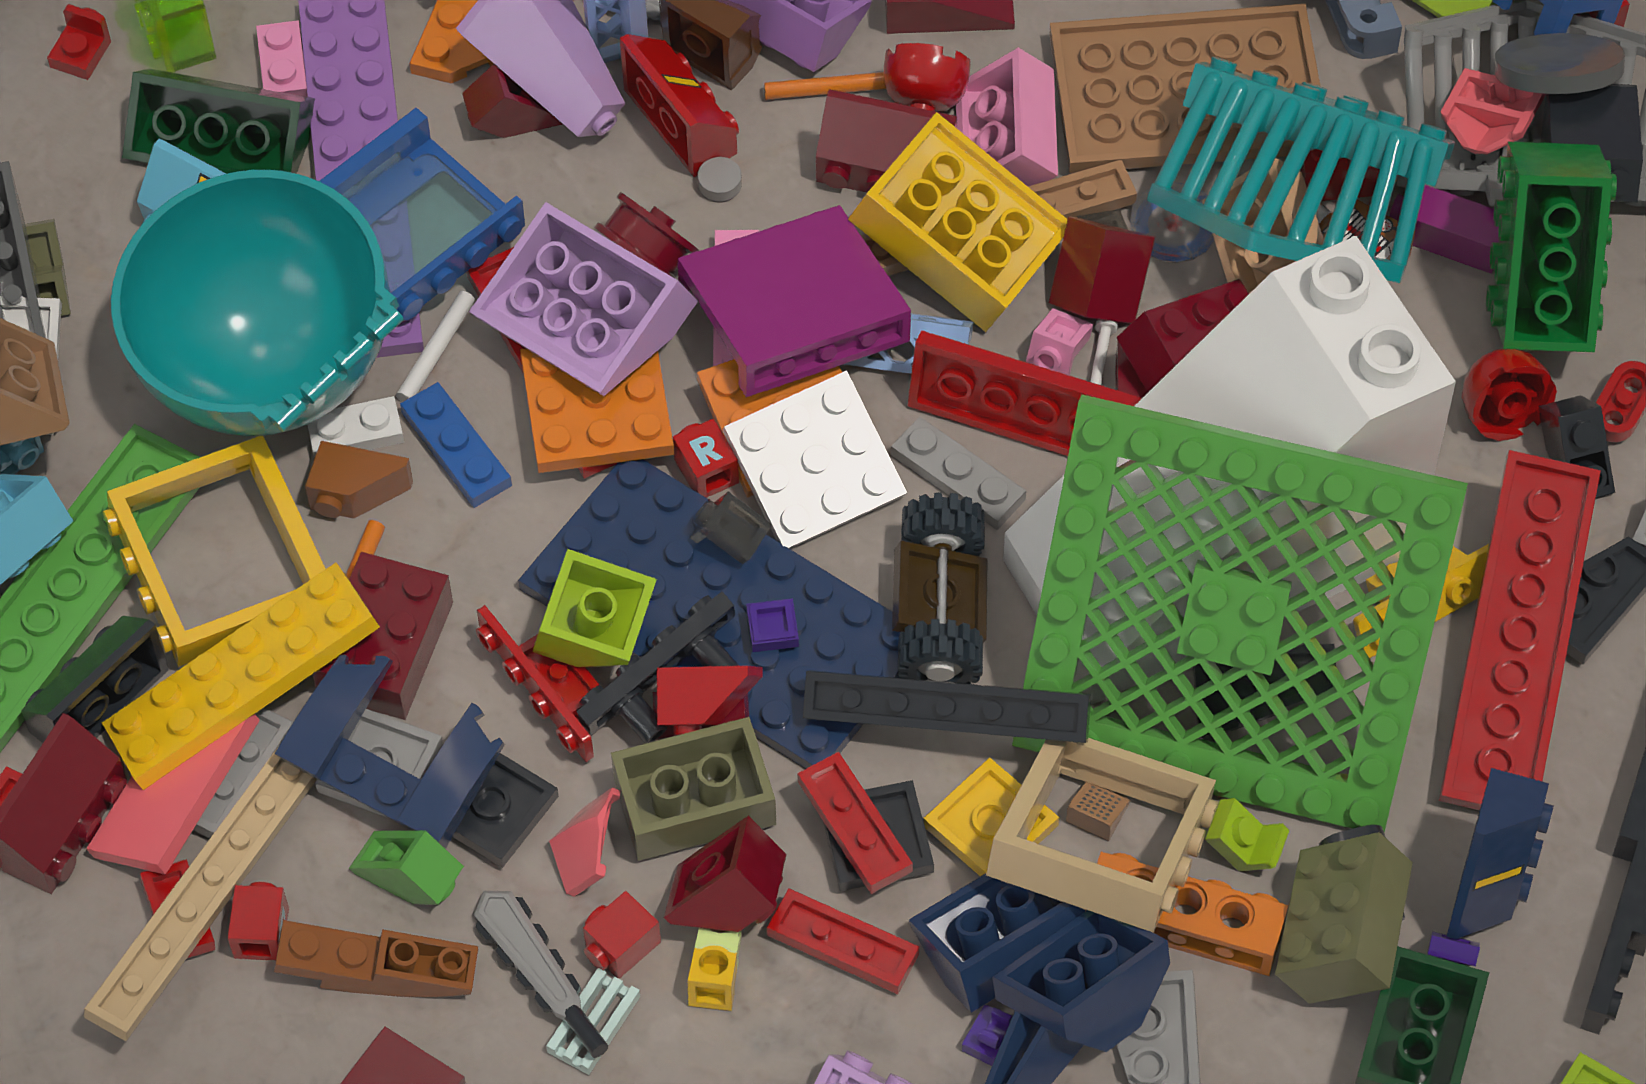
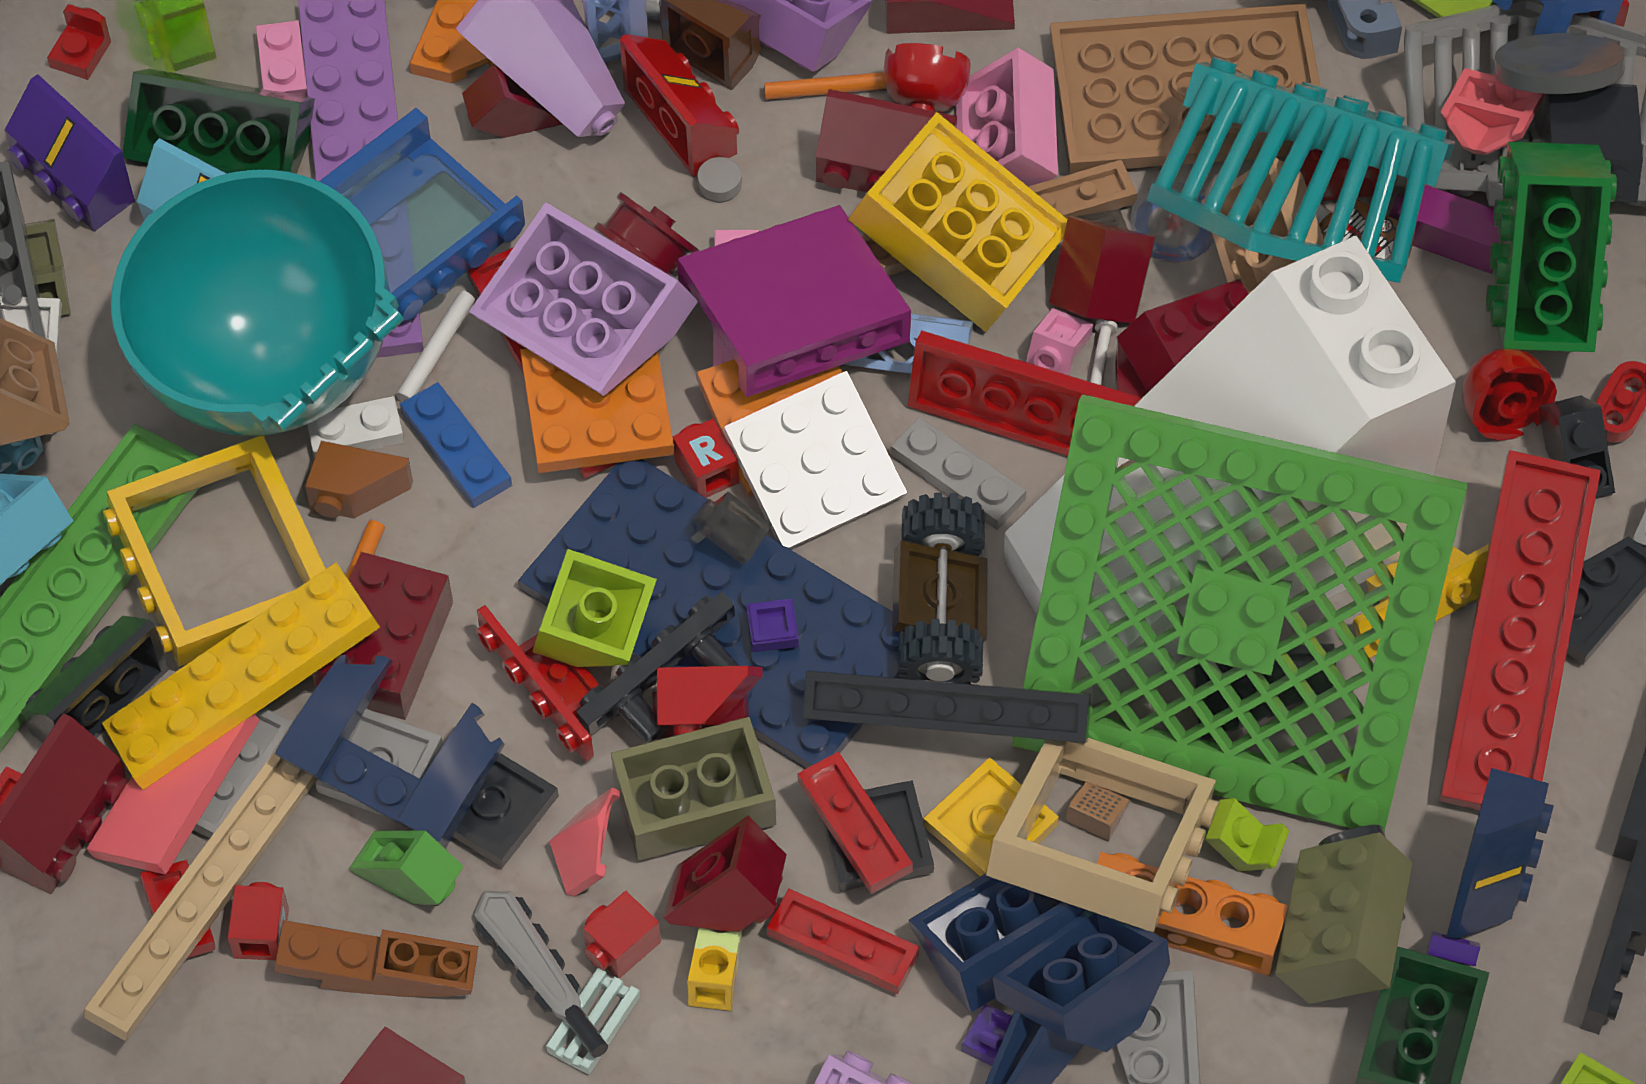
none -> dark purple slope [4,74,135,232]

